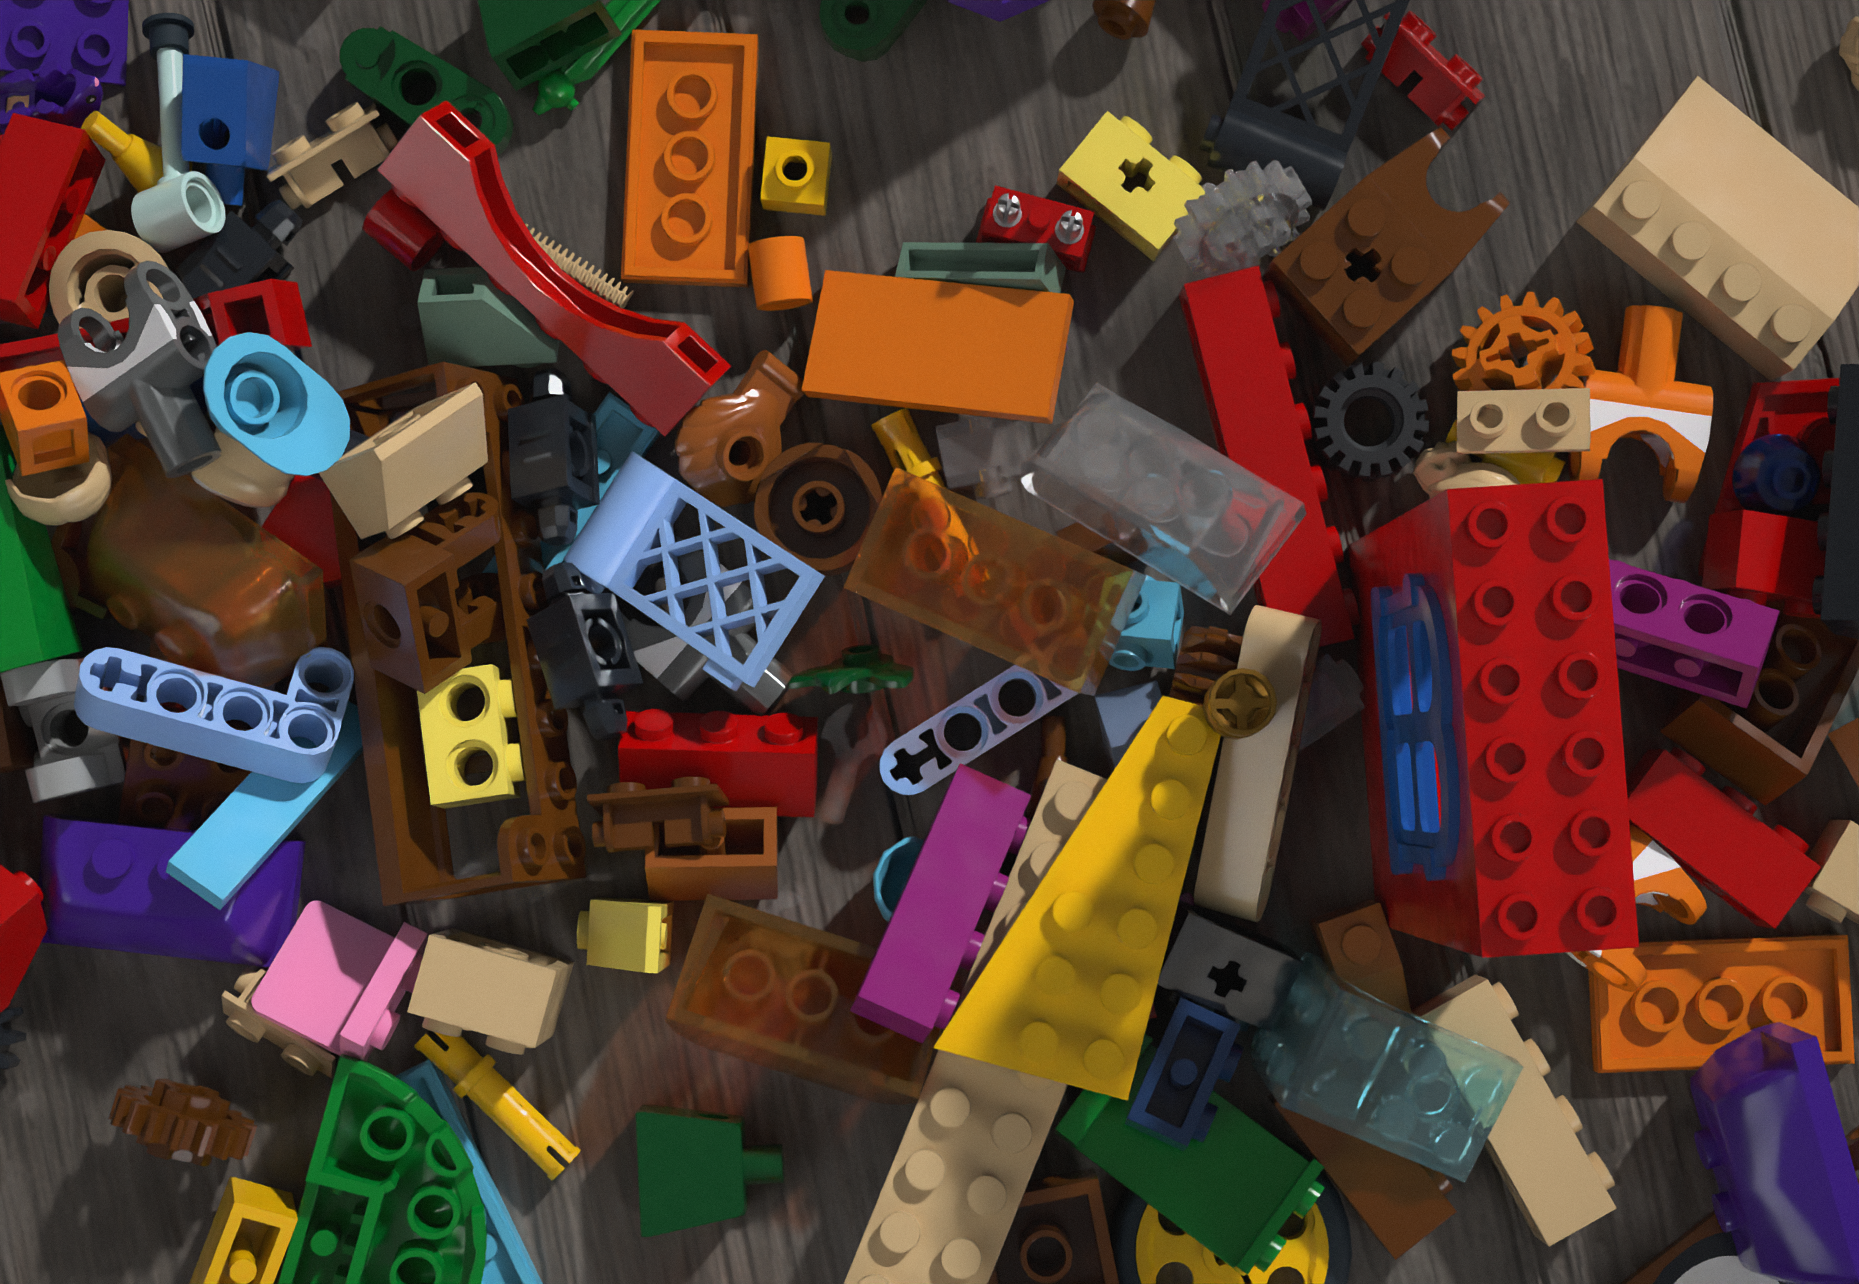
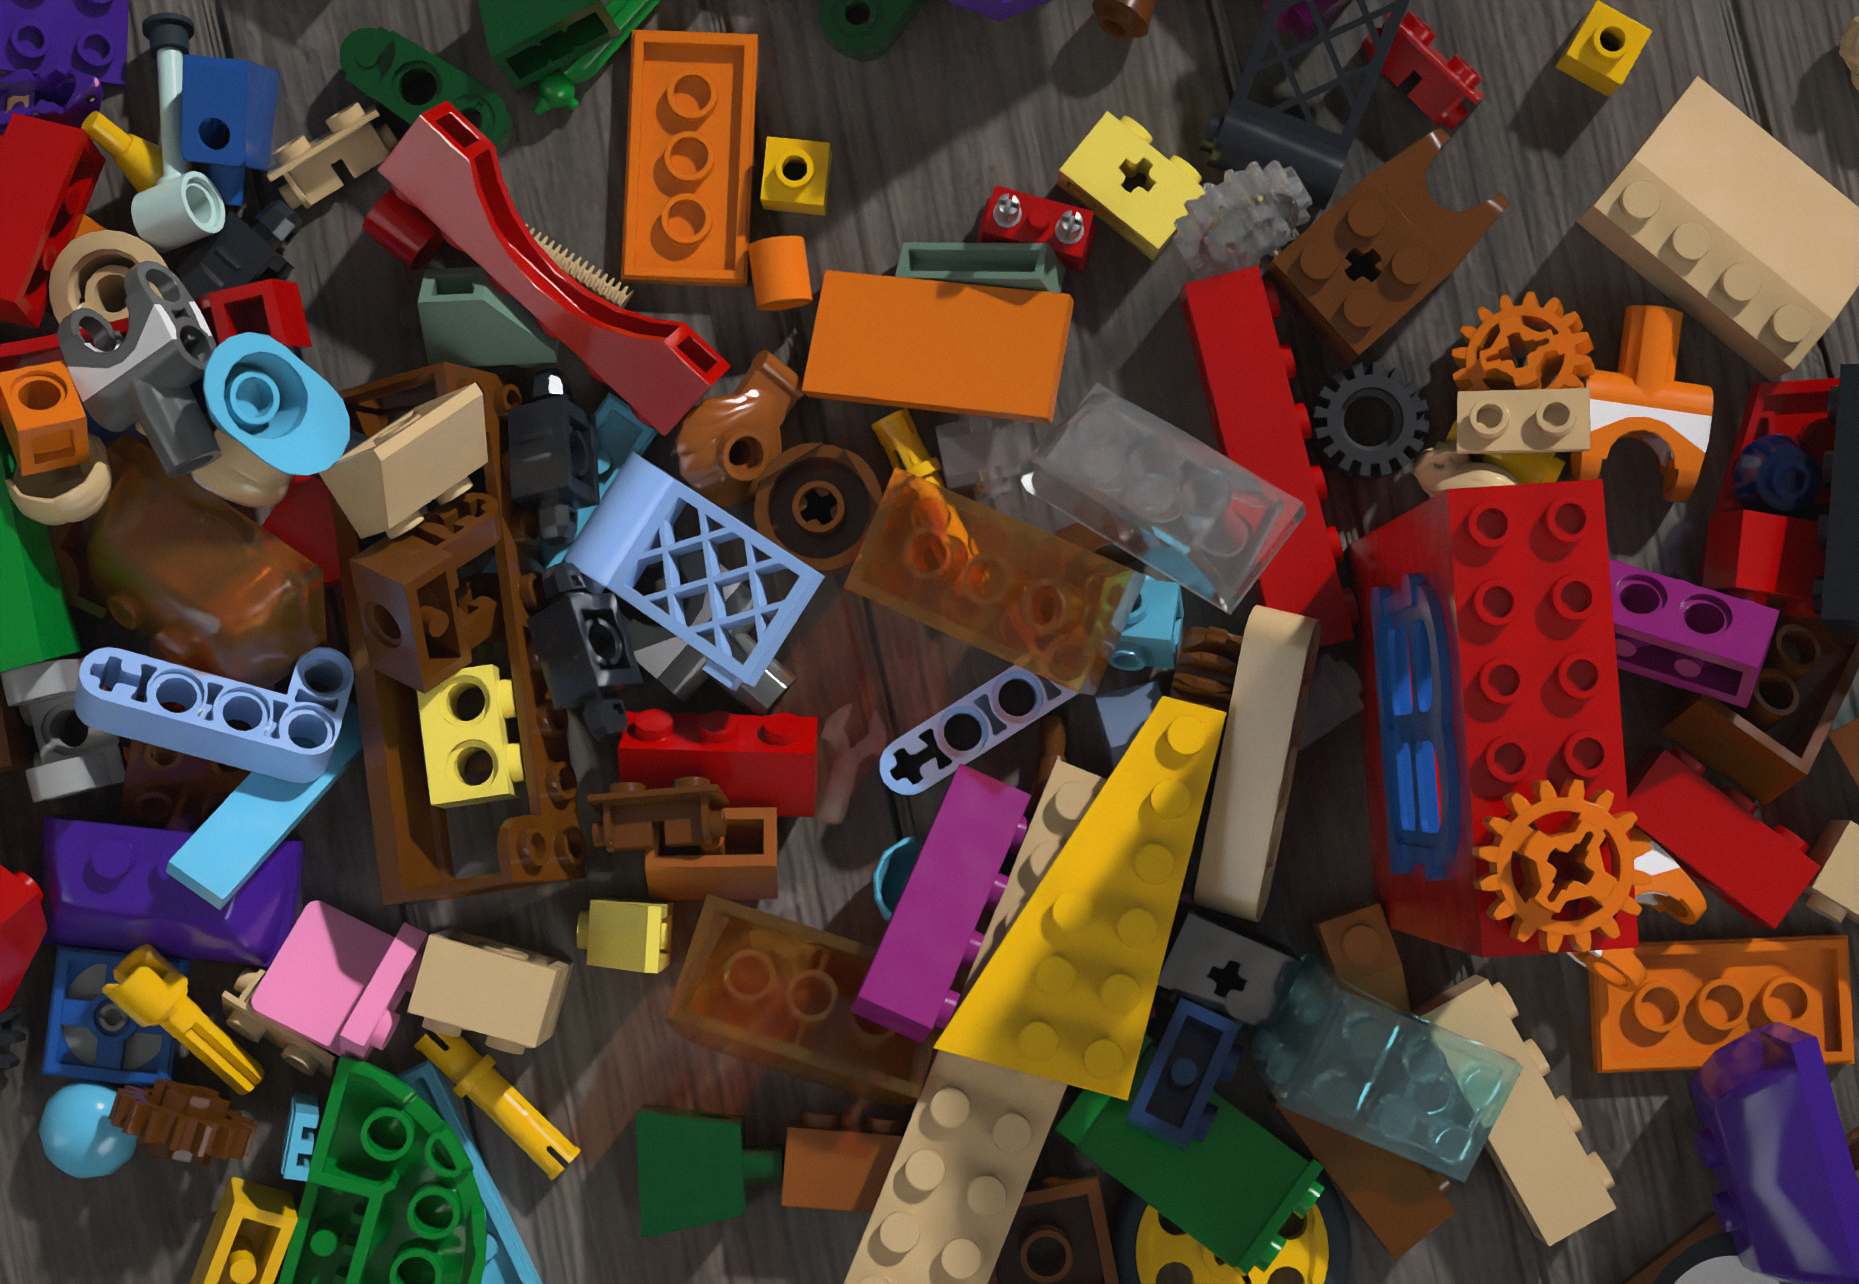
dark green plate [788,644,914,694] -> none
pearl gold wheel [1203,668,1277,740] -> none
none -> medium azure hair [38,1078,138,1178]
none -> blue piece [42,945,191,1087]
none -> yellow piece [102,944,265,1095]
none -> medium azure tile [281,1092,319,1182]
none -> dark orange brick [781,1110,907,1213]
none -> orange gear [1471,779,1653,953]
none -> yellow plate [1555,0,1652,98]

